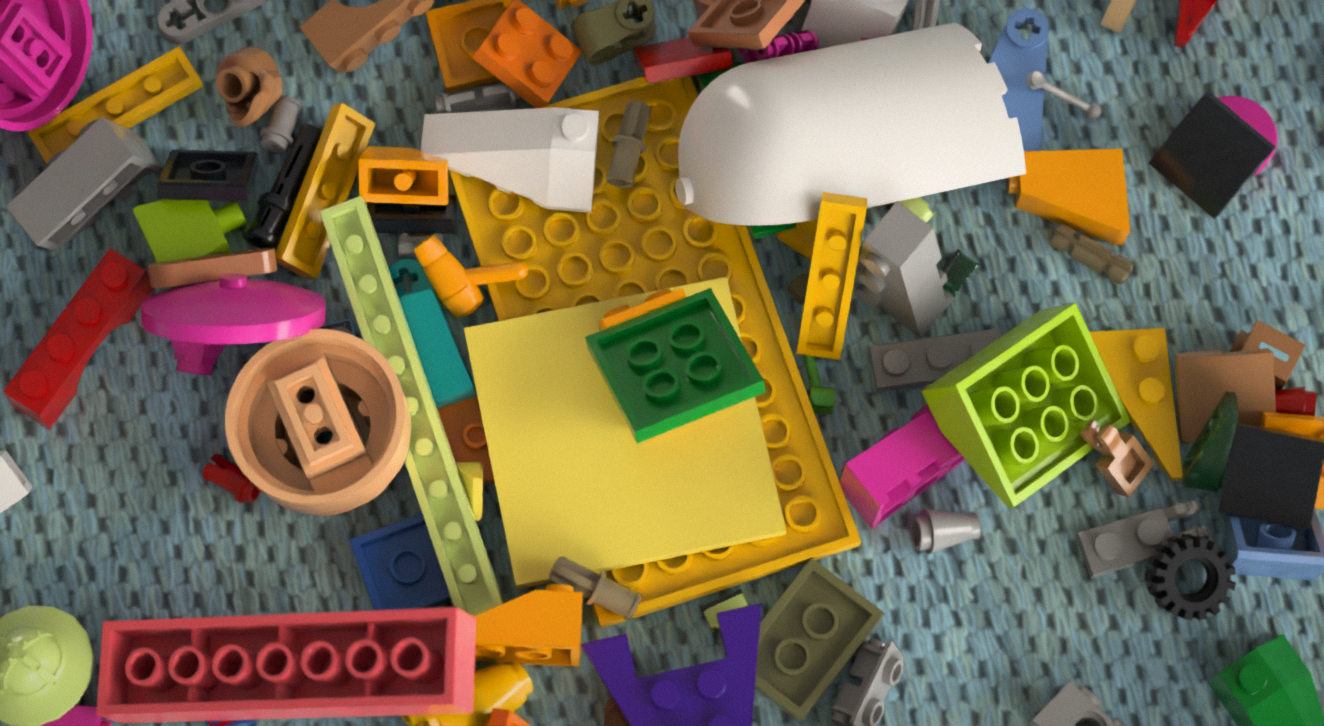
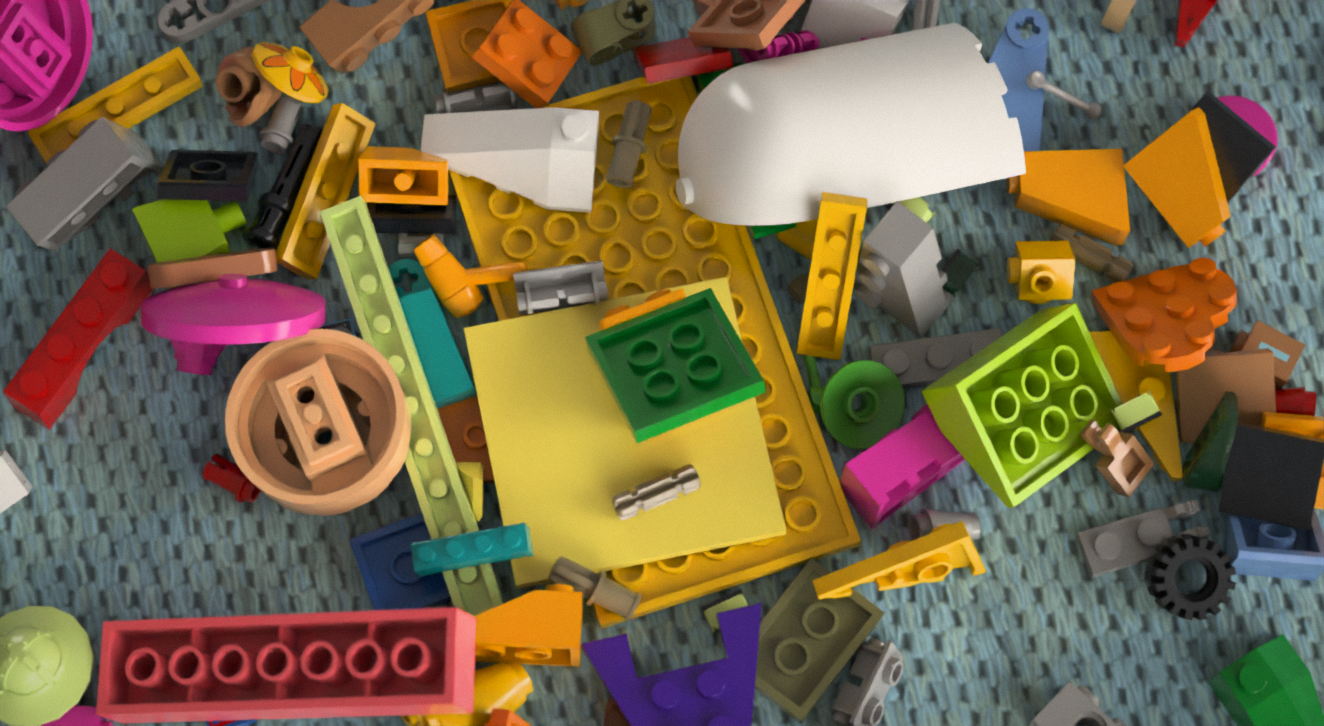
none -> yellow dish [251,42,329,104]
none -> teal piece [411,522,534,577]
none -> light grey hinge [513,261,608,315]
none -> dark tan axle [612,464,701,520]
none -> yellow wing [812,521,986,600]
none -> bright green dish [820,360,905,449]
none -> yellow brick [1007,241,1075,304]
none -> orange plate [1091,258,1237,372]
none -> yellowish green piece [1111,390,1163,433]
none -> light orange slope [1123,107,1231,248]

